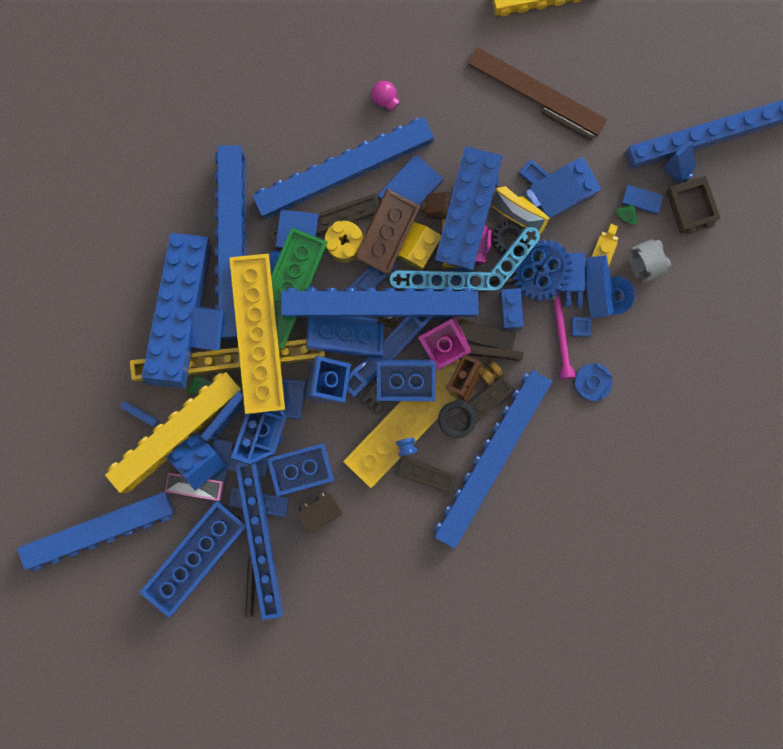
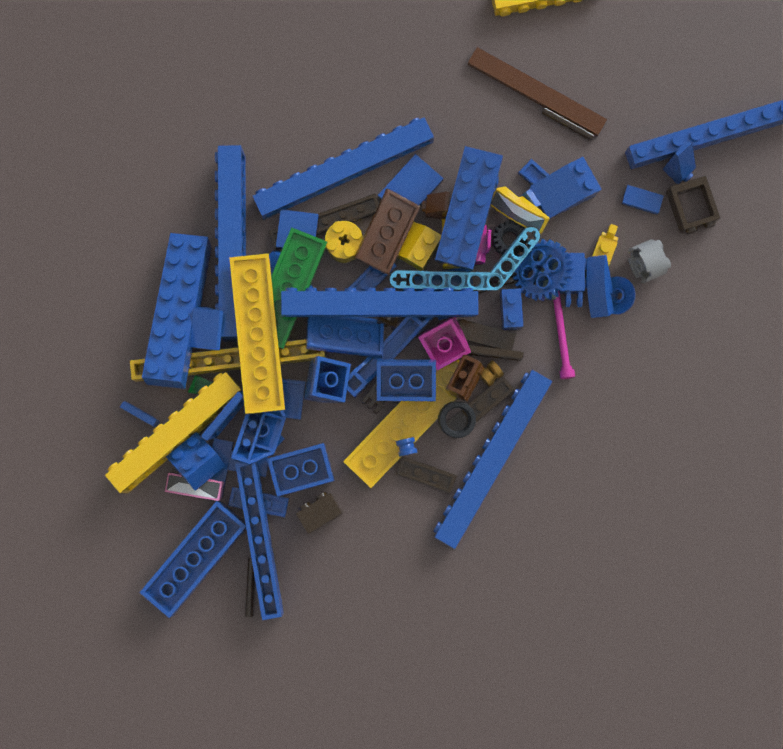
blue brick [17,492,176,572] -> none
dark pink piece [371,81,401,112] -> none
blue tile [571,317,592,337] -> none
blue tile [574,363,613,401] -> none
green tile [615,205,638,224] -> none

